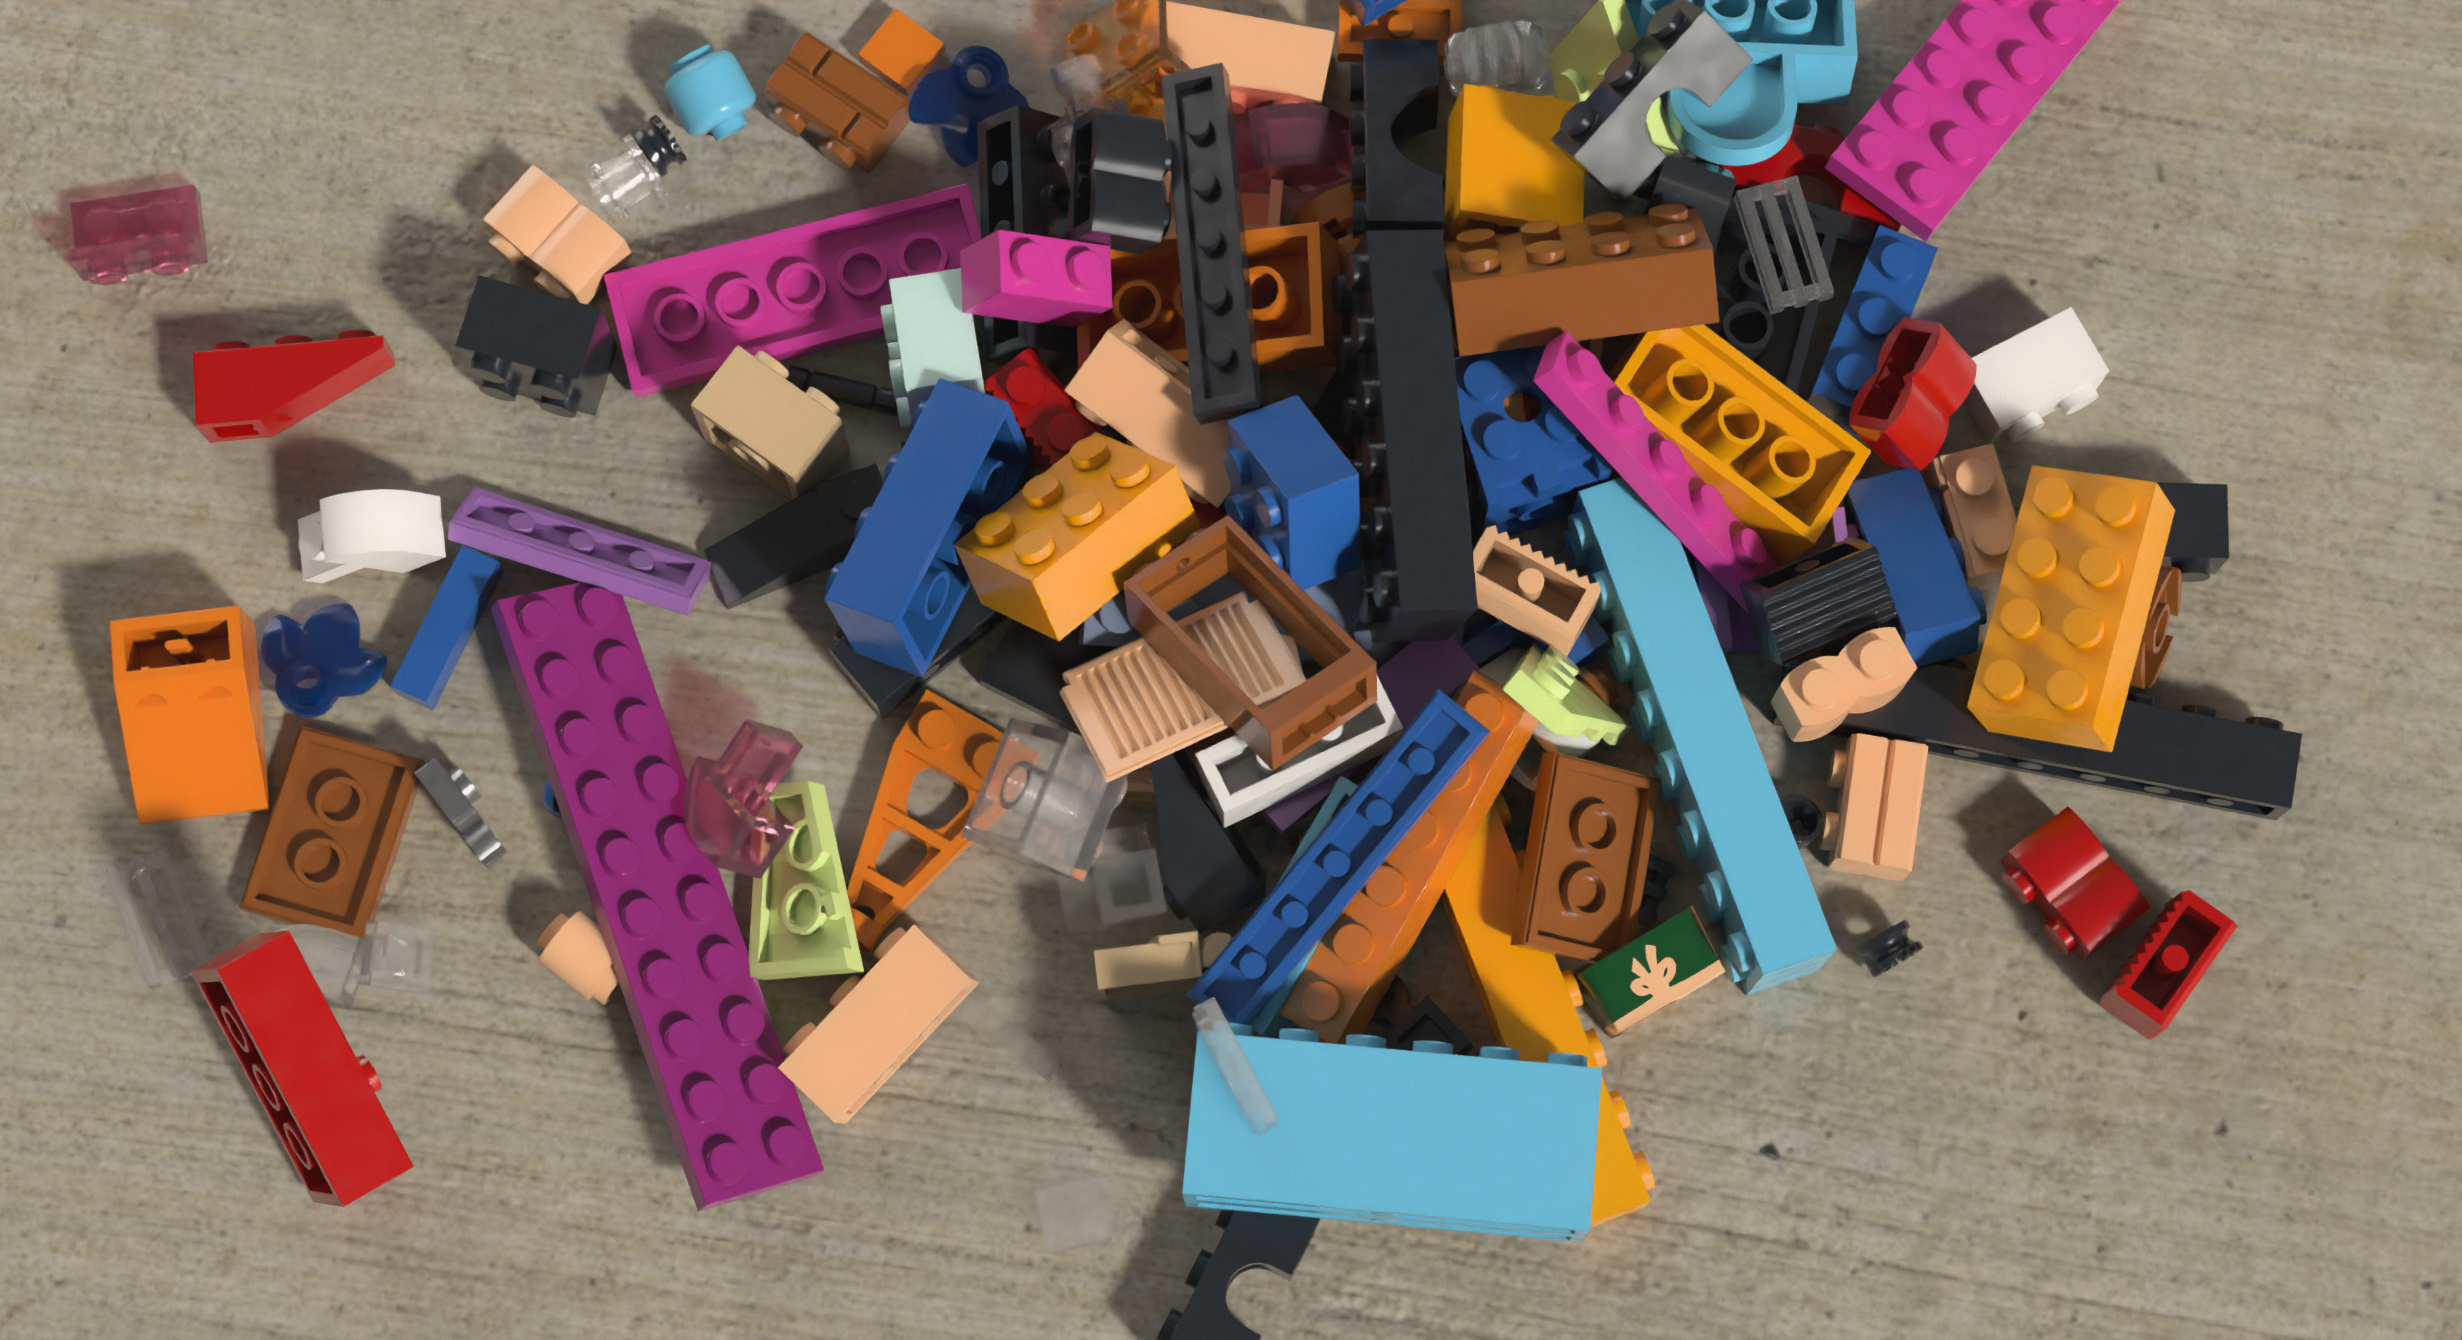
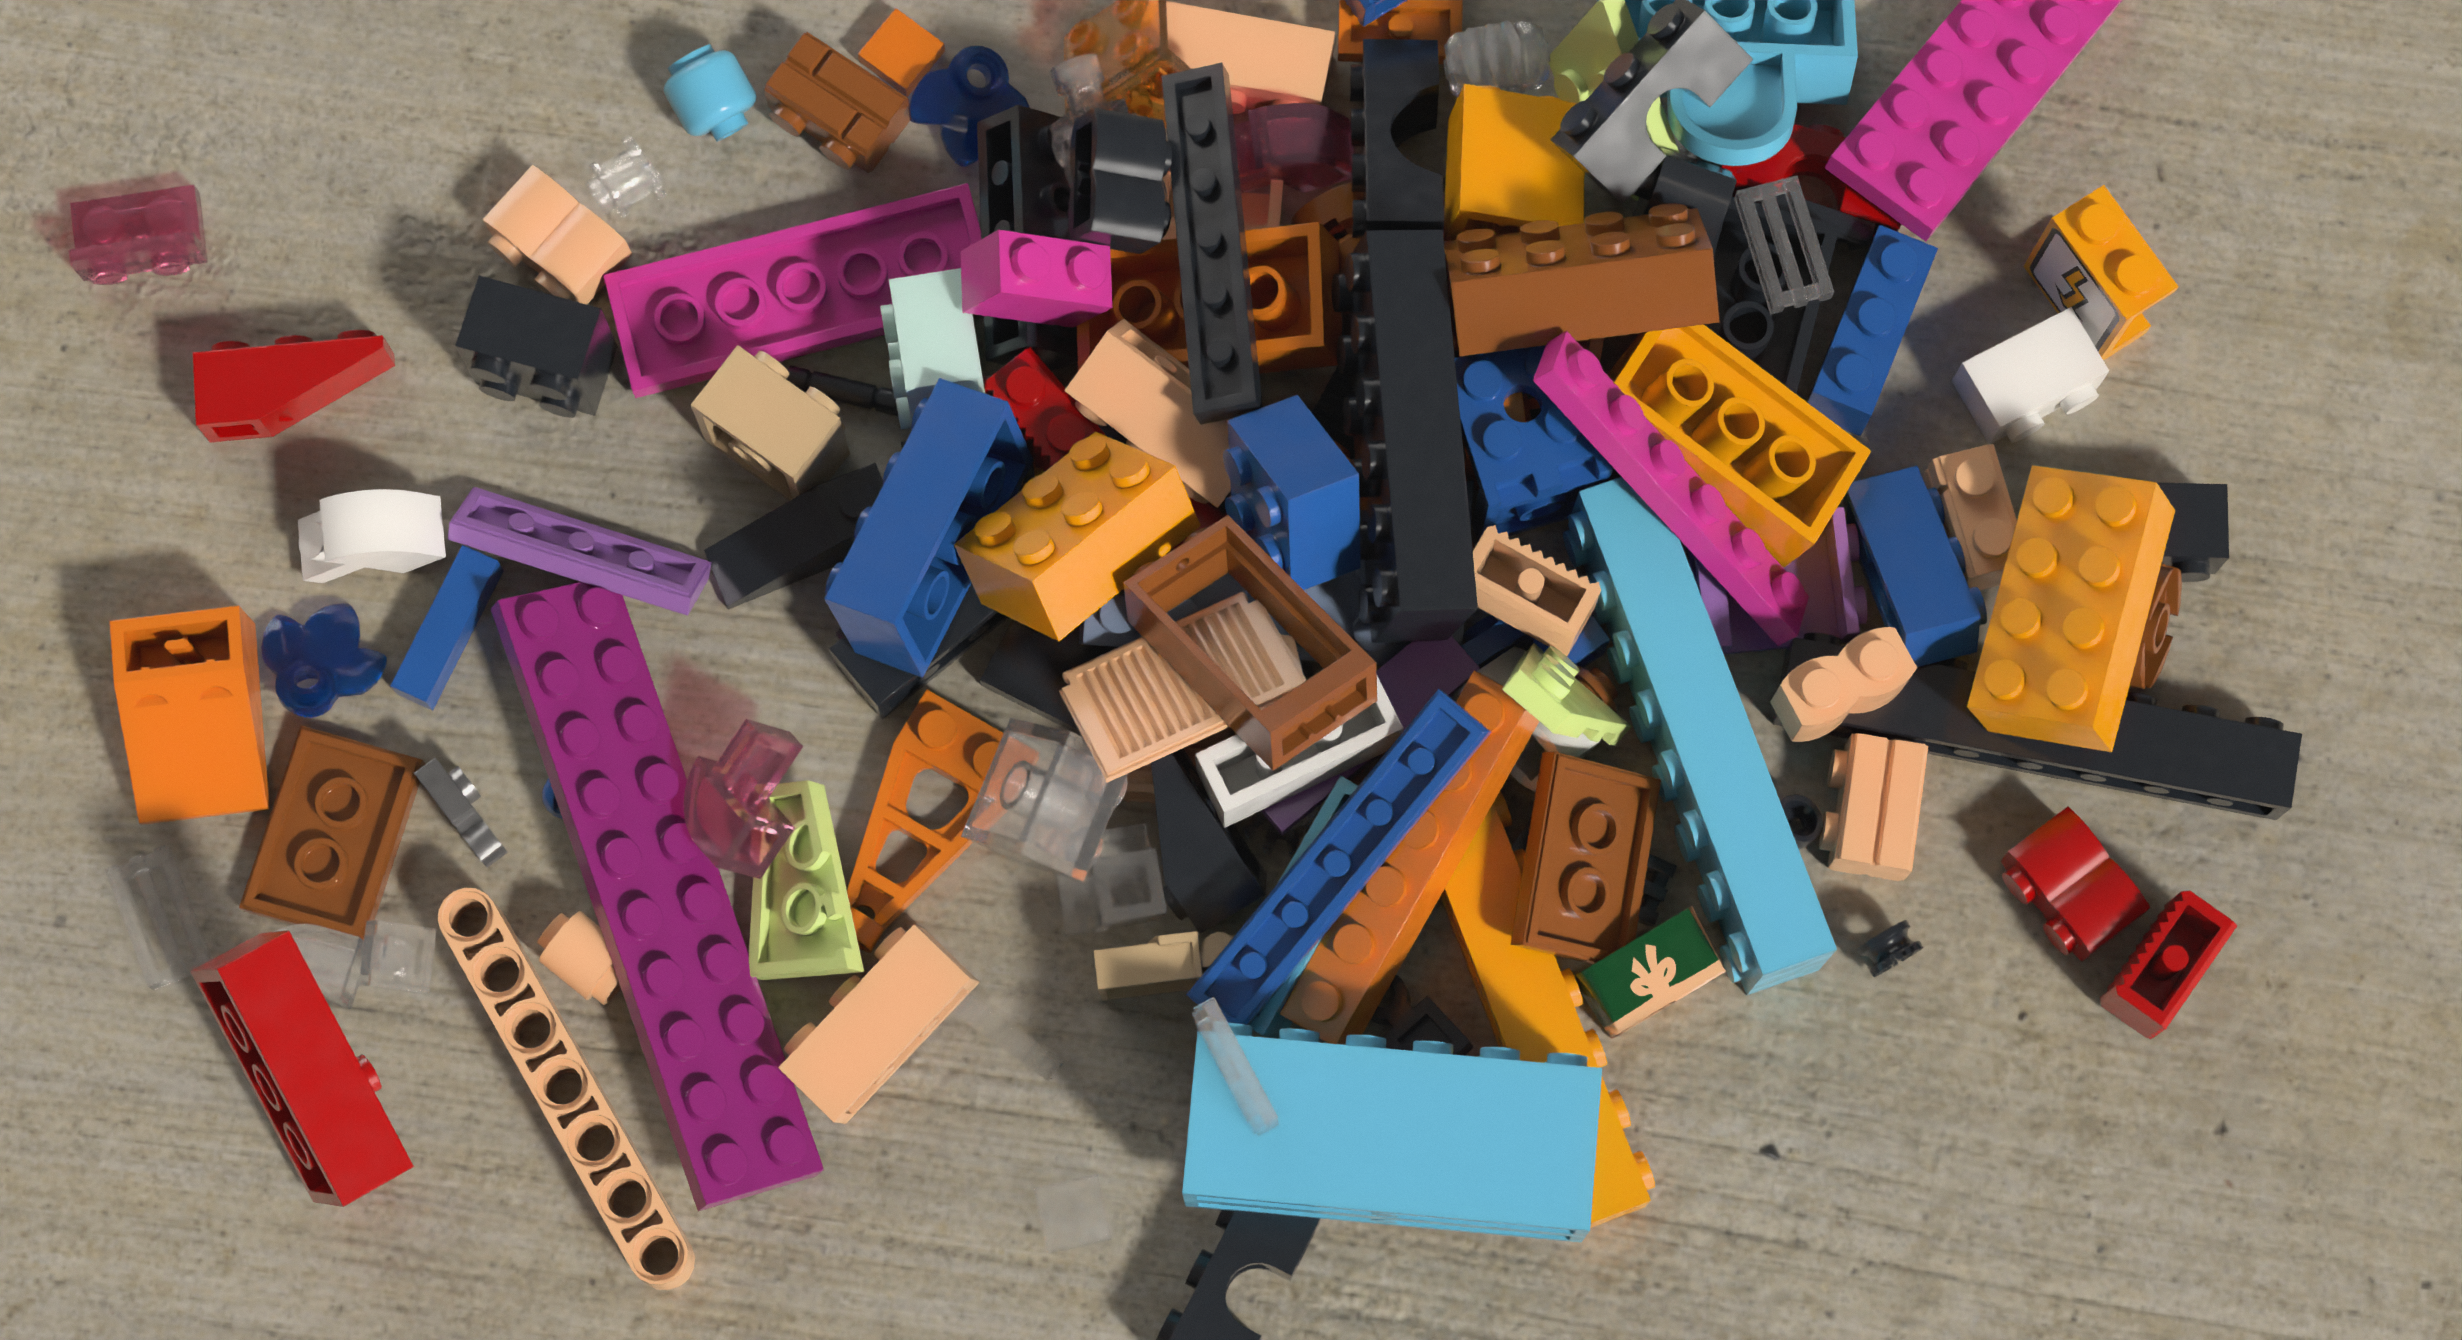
black bush [630,114,687,178] -> none
black brick [1740,537,1897,668] -> none
red brick [1849,317,1977,471] -> none
none -> light nougat beam [438,888,695,1290]
none -> light orange panel [2023,185,2179,361]

